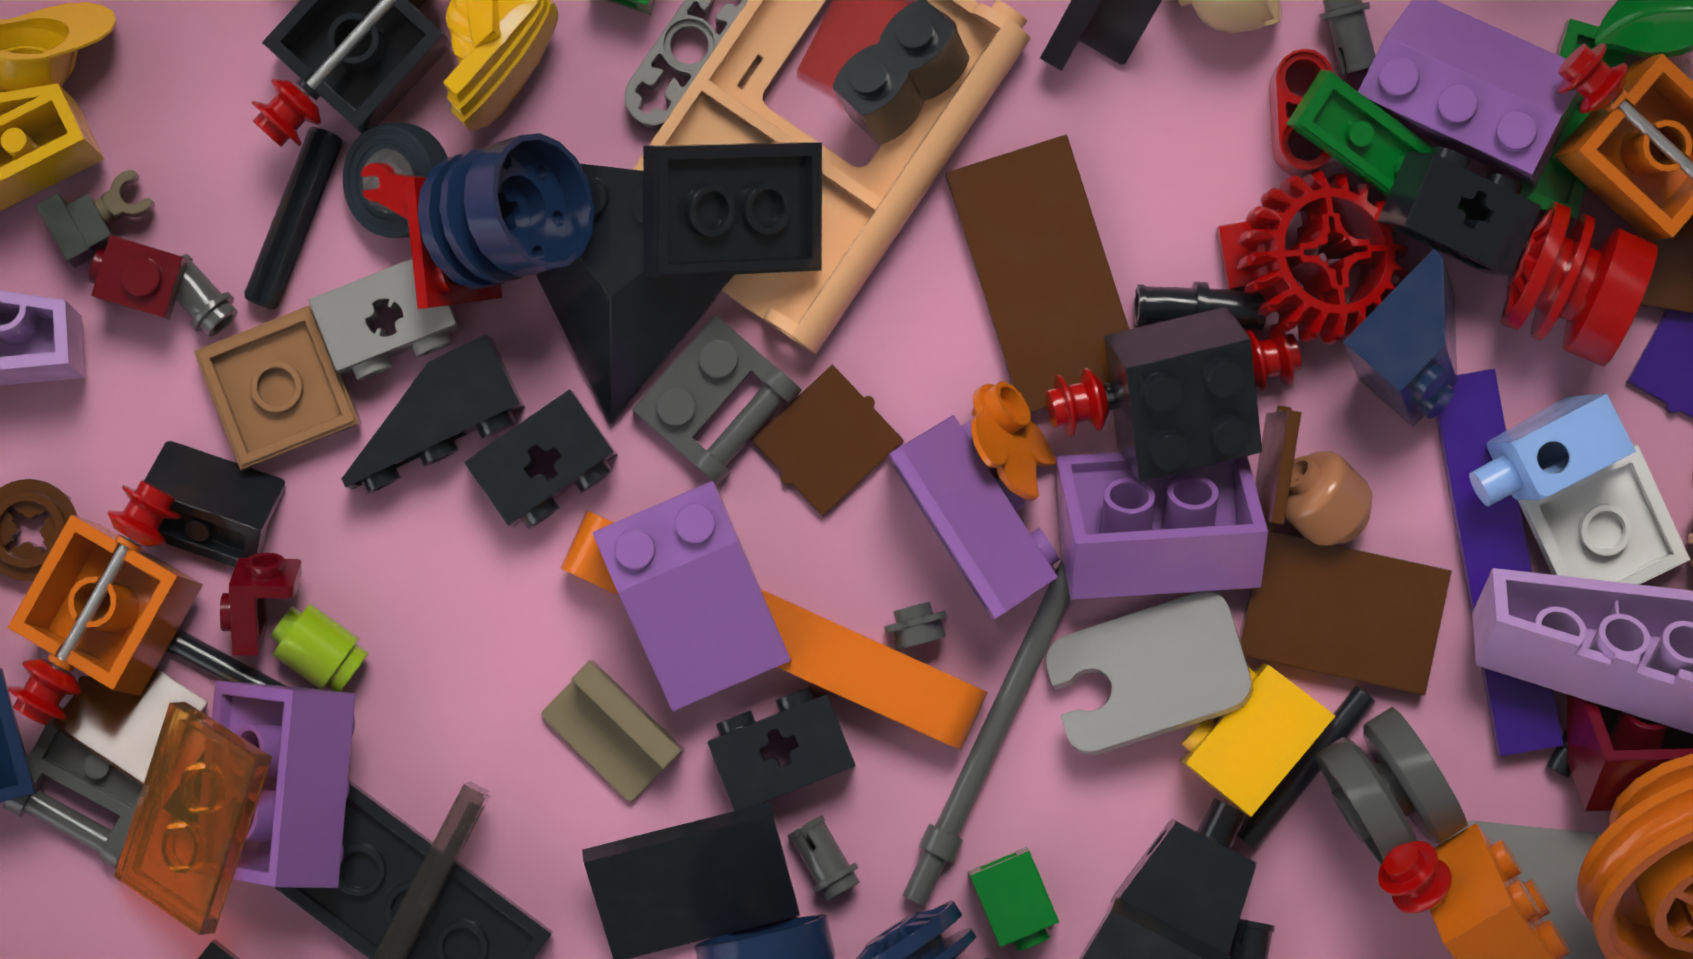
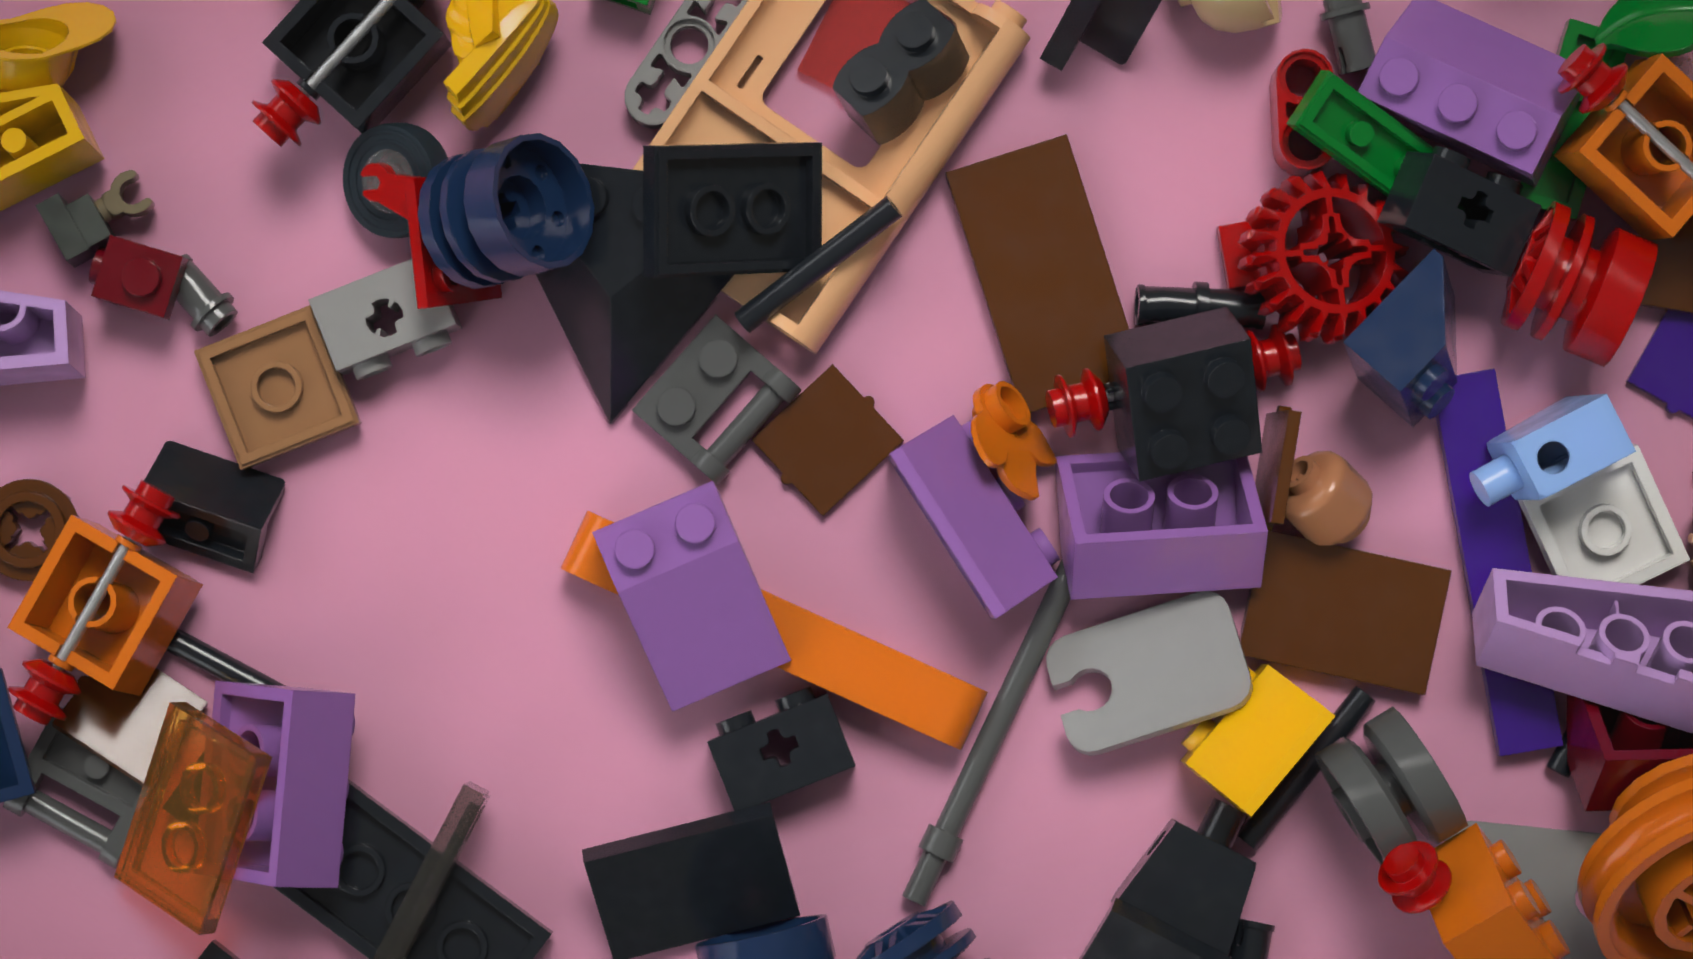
dark red bracket [220,552,302,656] -> none
black axle [244,127,342,310] -> none
lime brick [270,603,369,692] -> none
black slope [341,334,525,494] -> none
black brick [464,389,618,529] -> none
dark tan panel [542,660,684,801] -> none
dark grey pin [787,815,860,901] -> none
dark grey plate [884,602,947,650] -> none
green brick [968,847,1059,952] -> none
none -> black piece [734,196,902,333]

